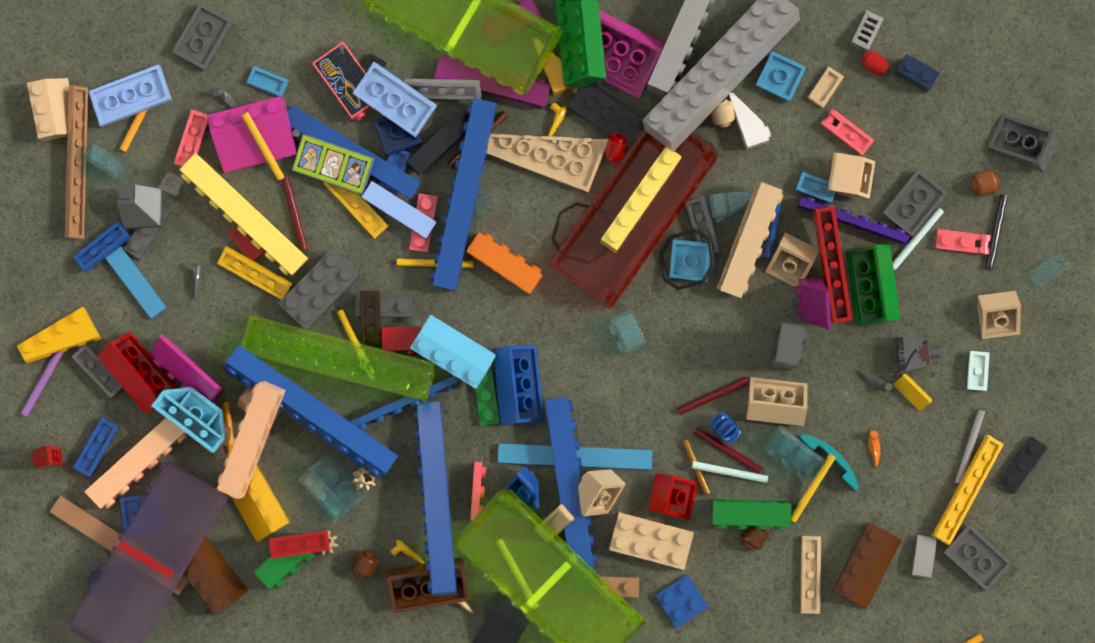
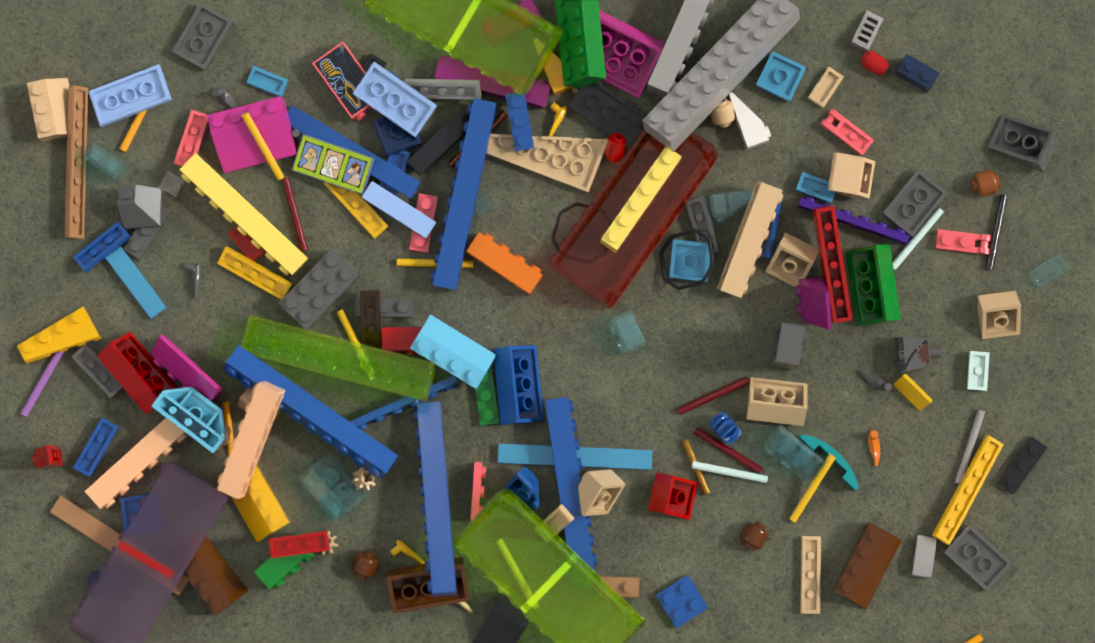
tan brick [609,512,694,570] -> none
green slope [711,498,791,530] -> none
none -> blue plate [505,91,534,151]

